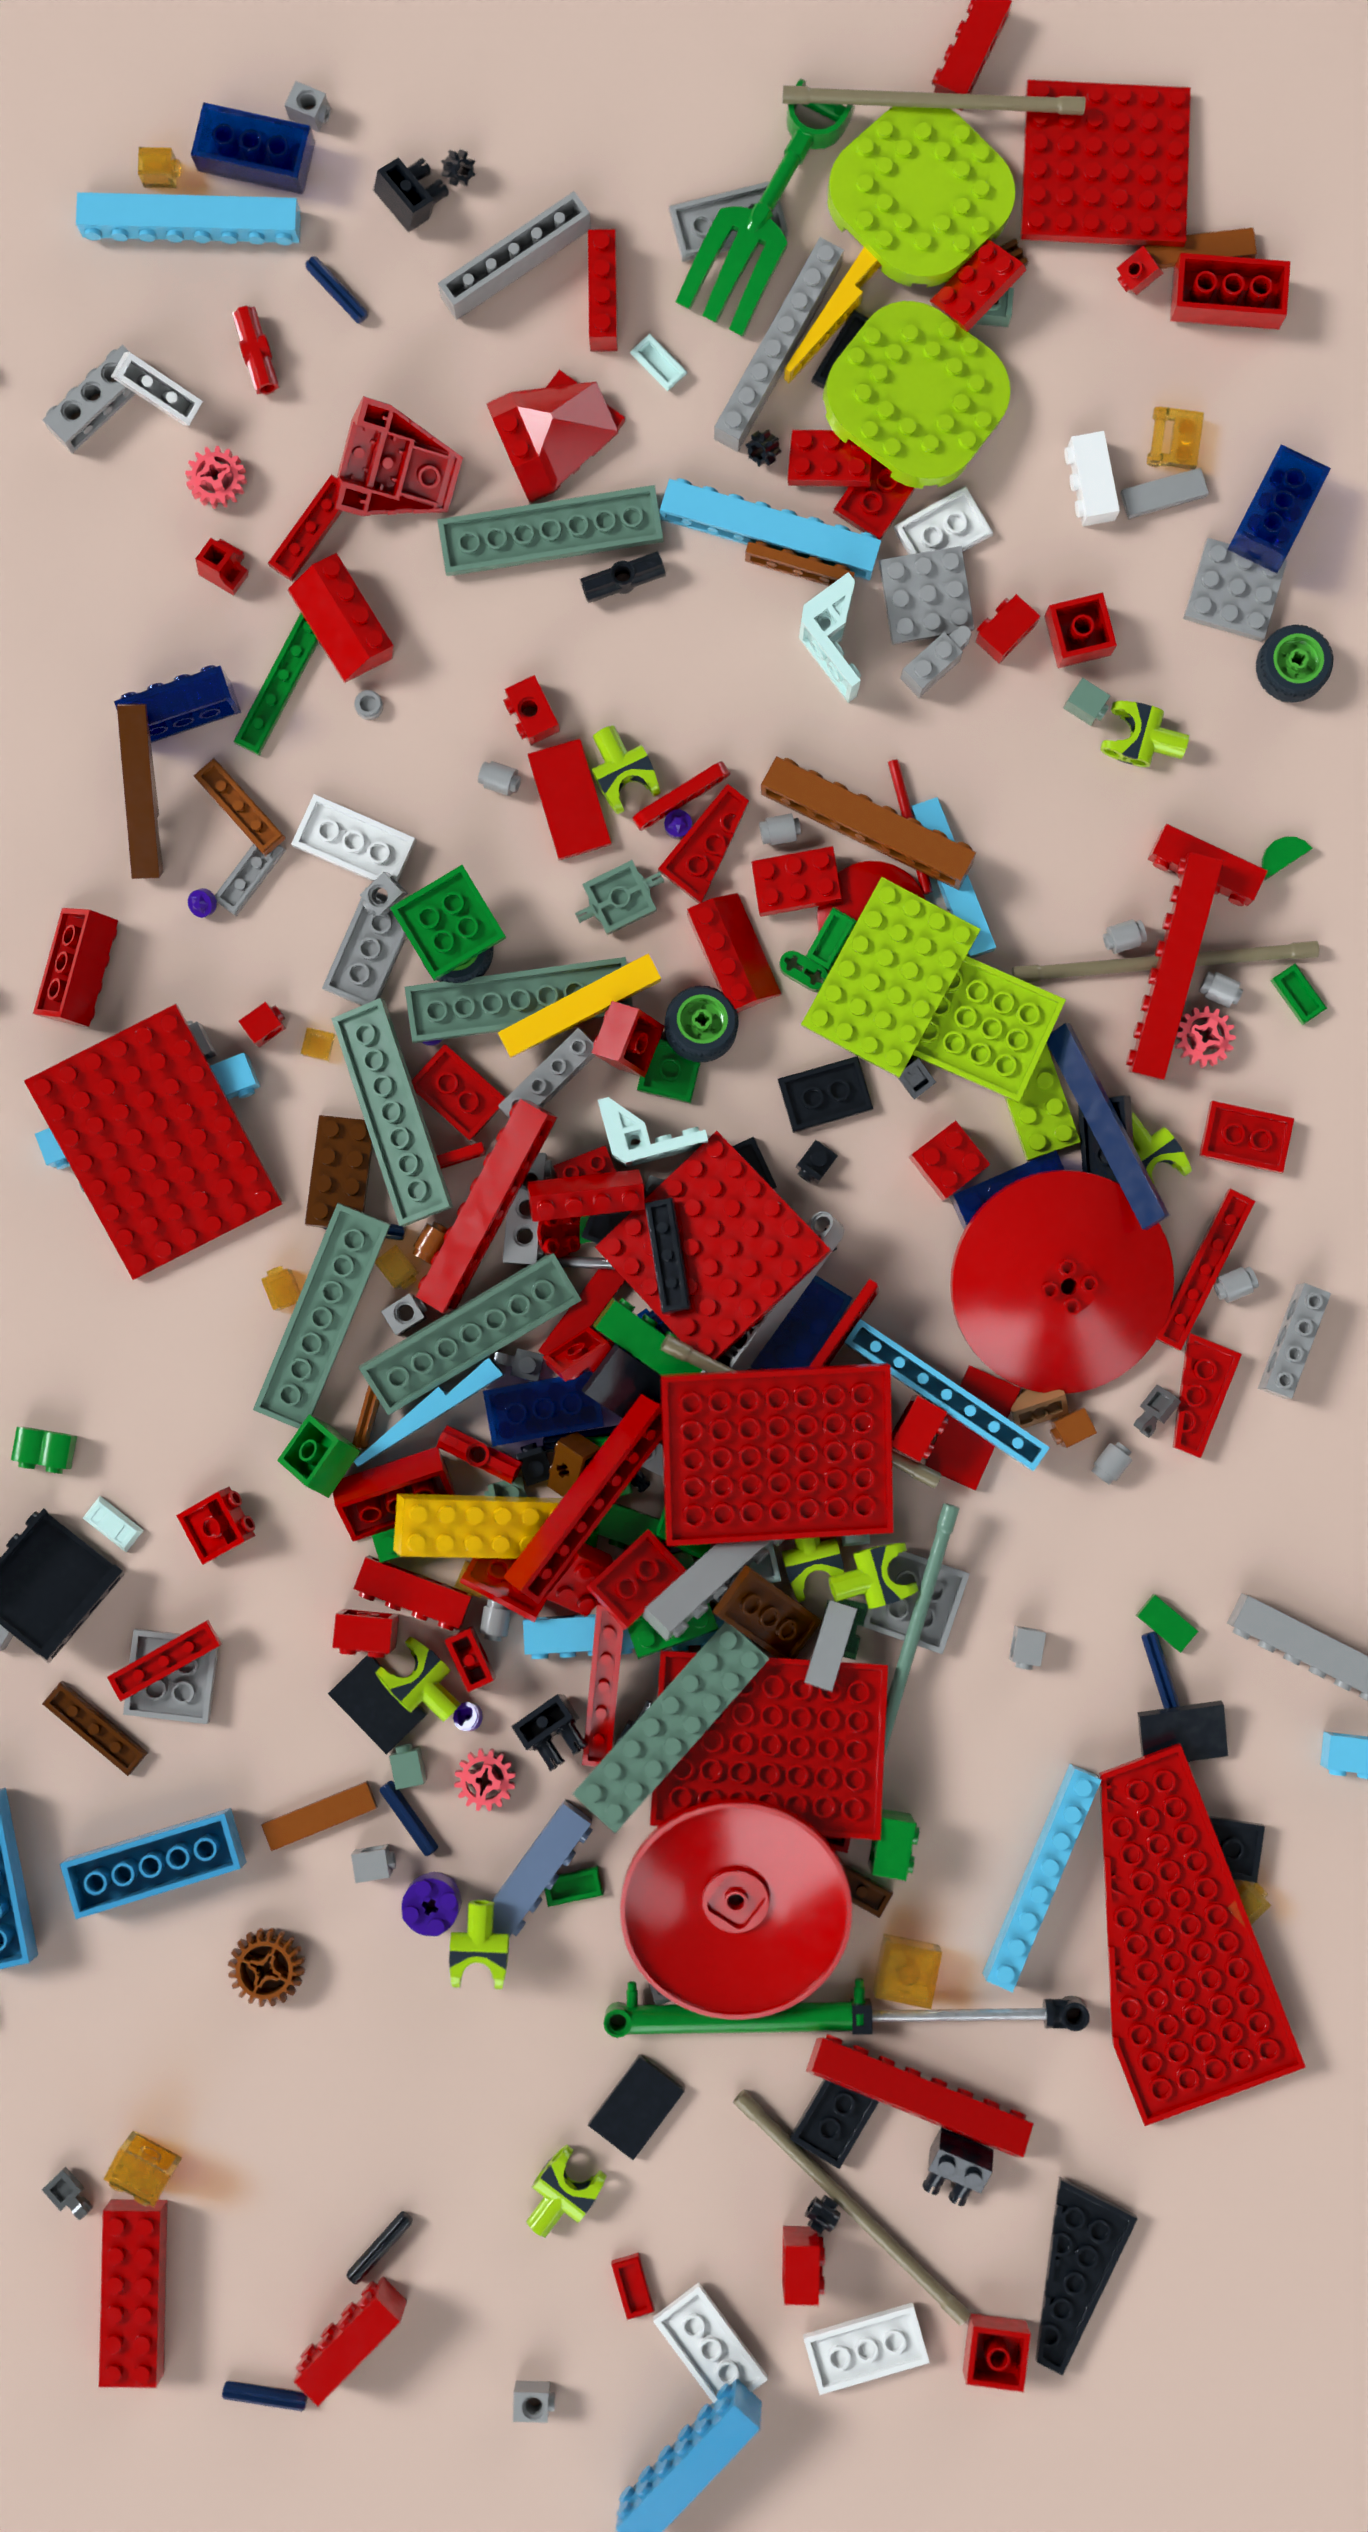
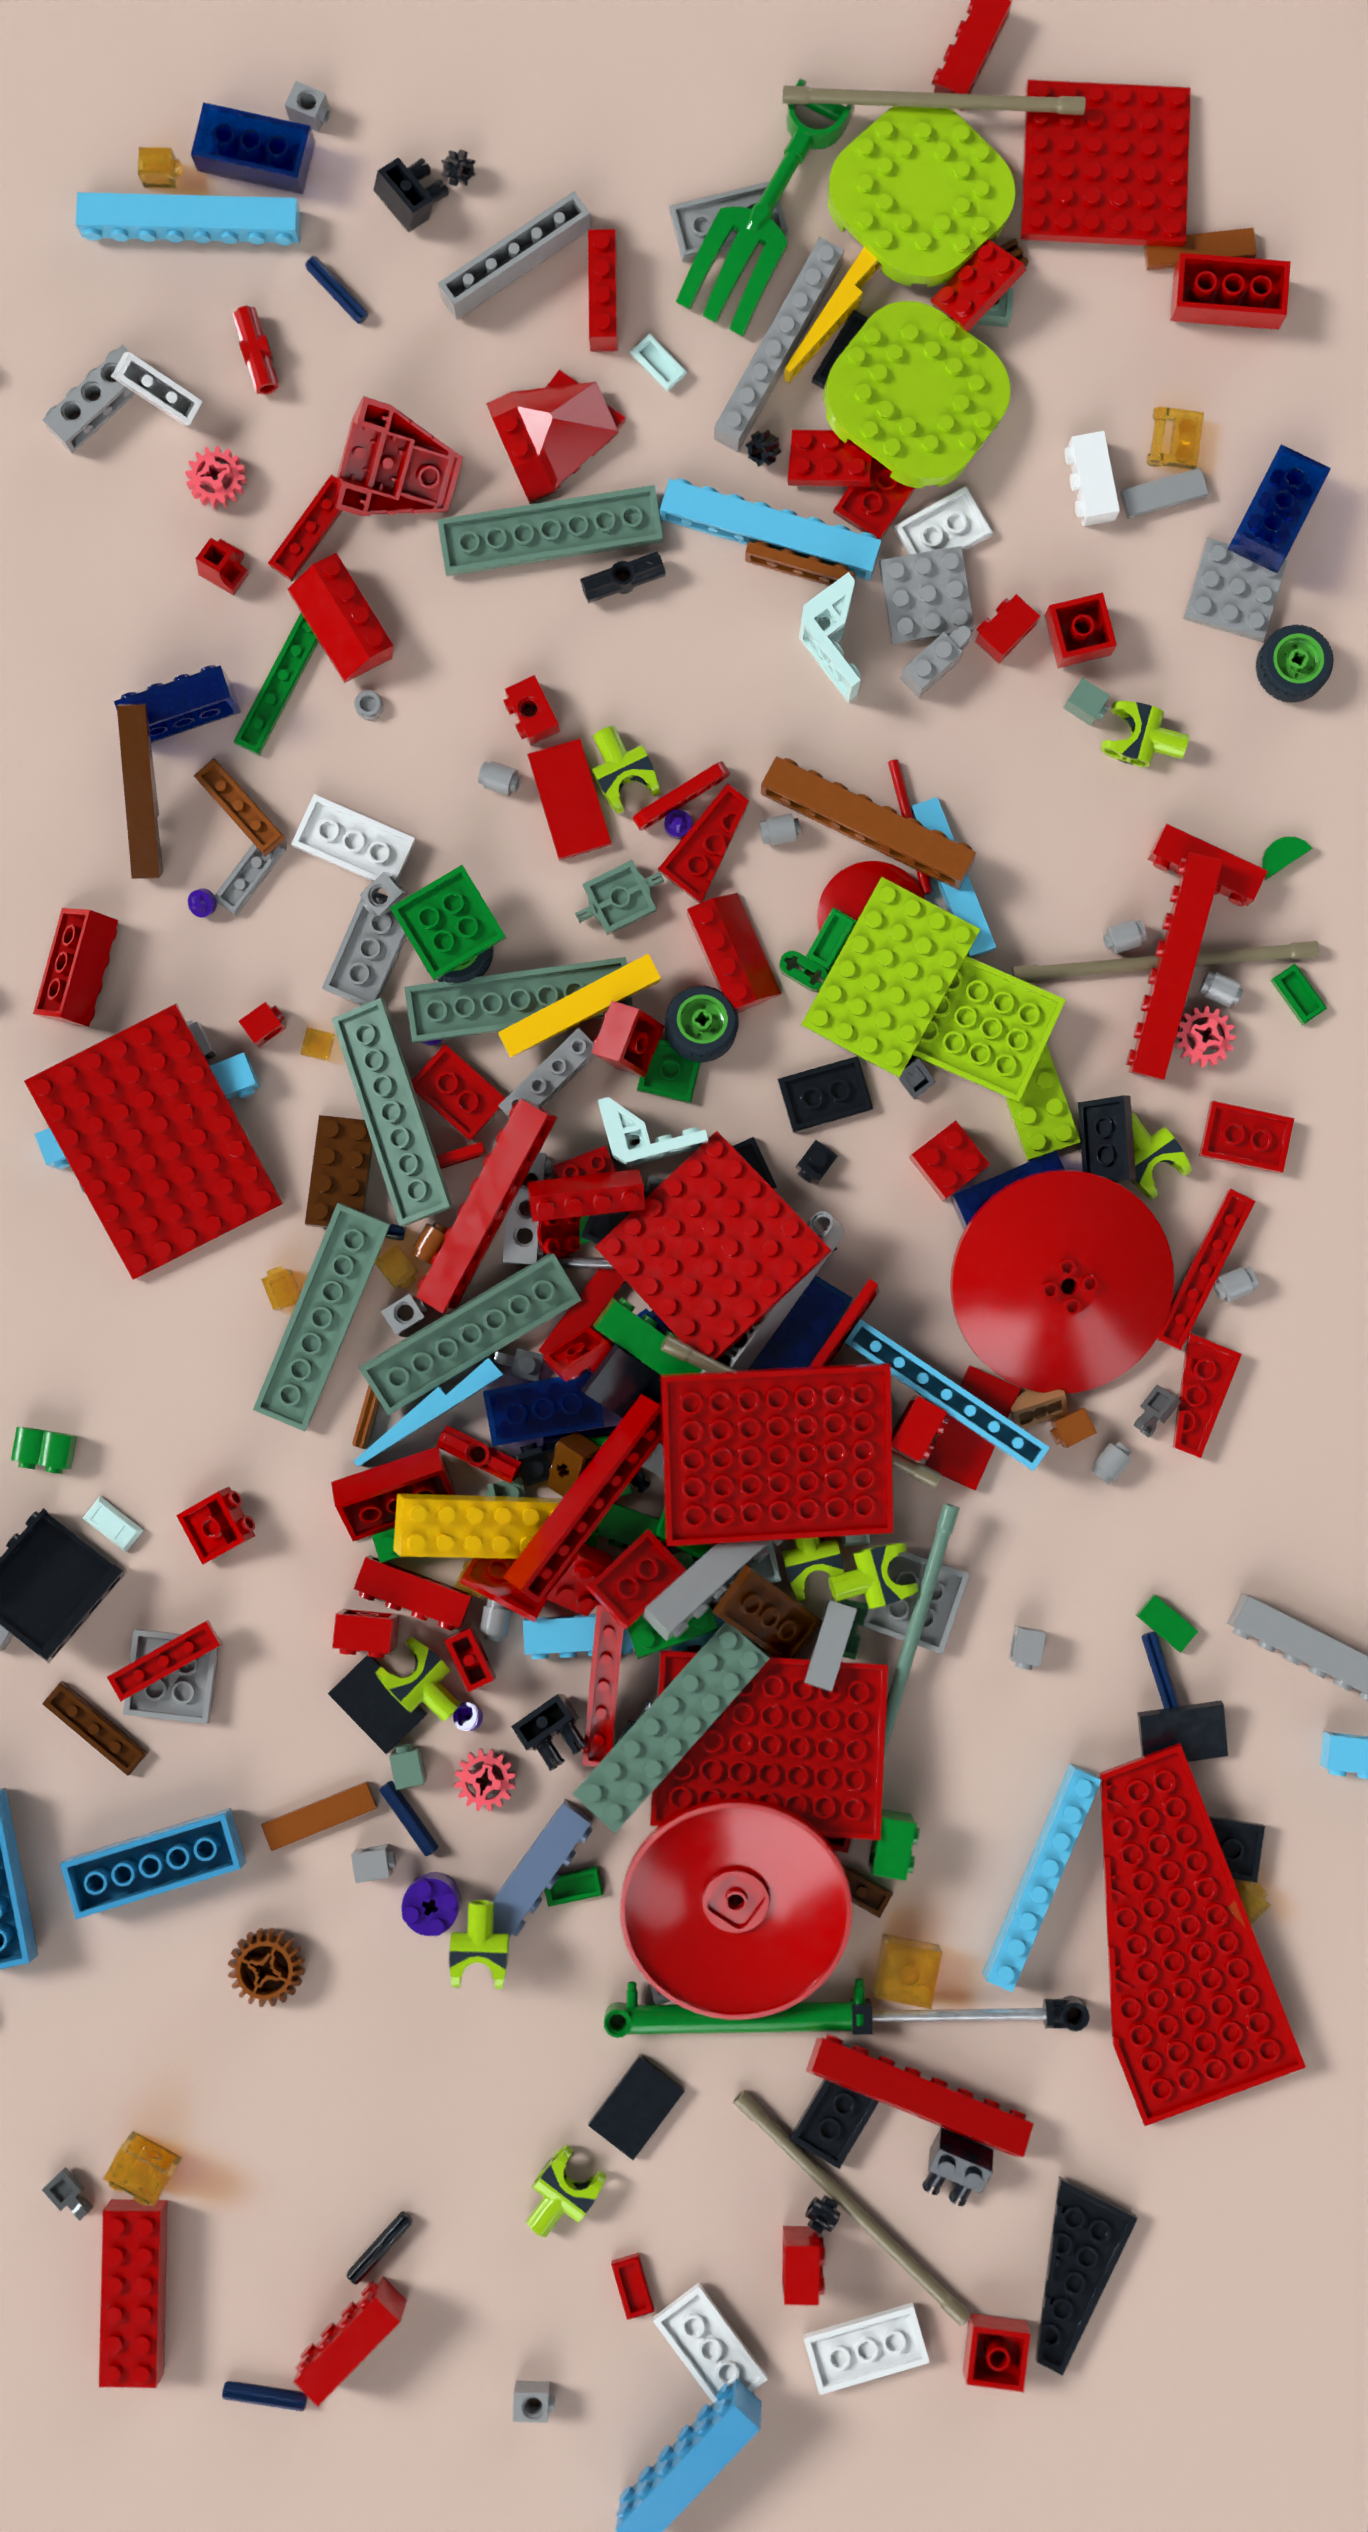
green brick [277,1414,361,1498] -> none
black tile [645,1198,692,1315] -> none
red plate [751,846,842,917] -> none
dark blue tile [1047,1023,1170,1230] -> none
red brick [1116,245,1163,295] -> none
light grey brick [1258,1283,1331,1399] -> none

